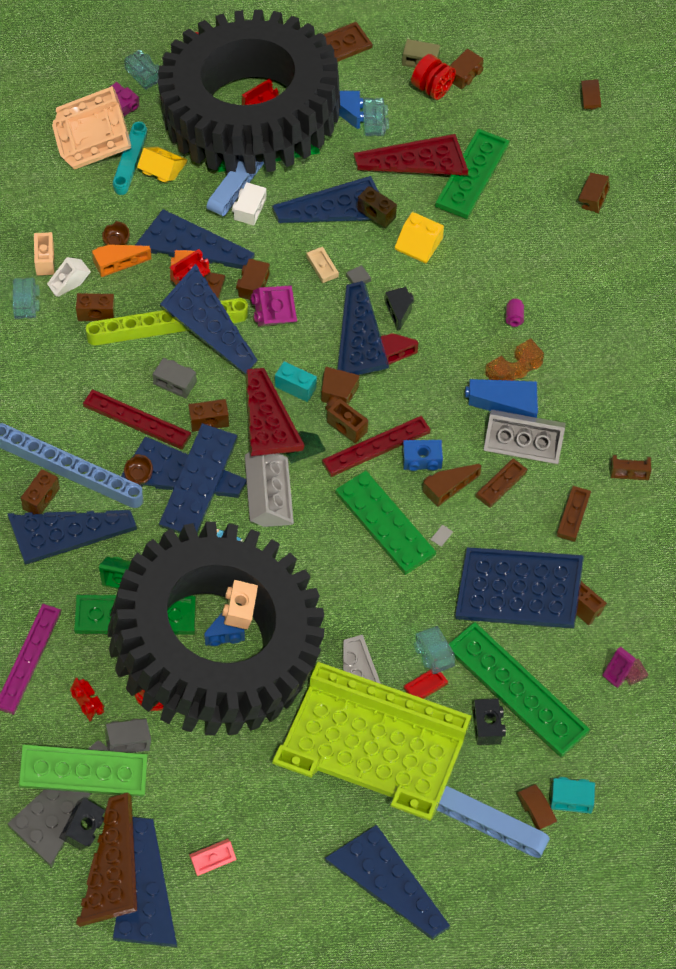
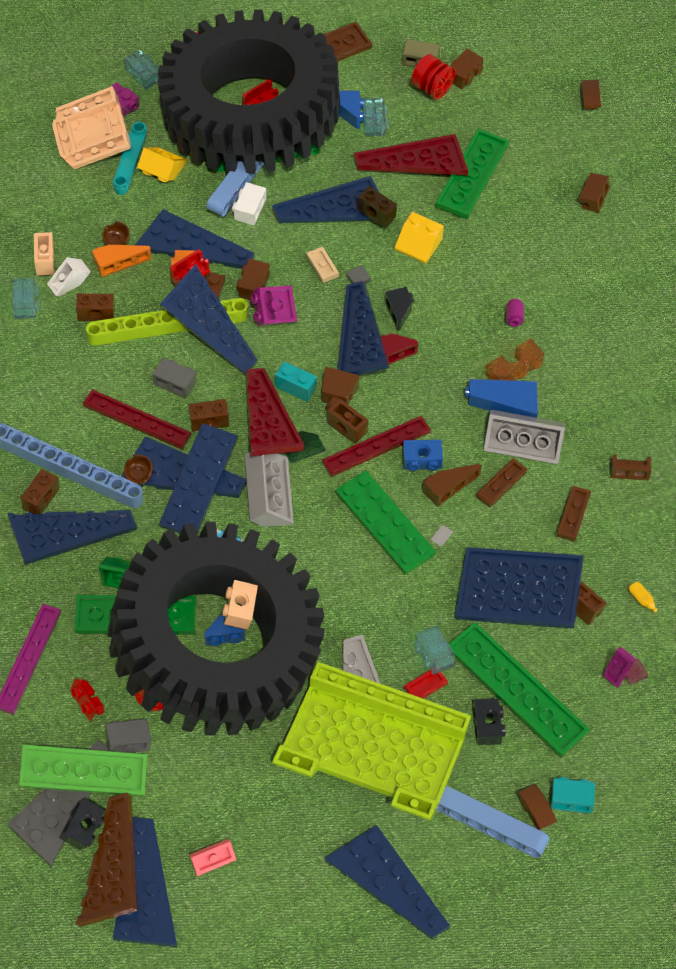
none -> yellow piece [628,582,657,612]

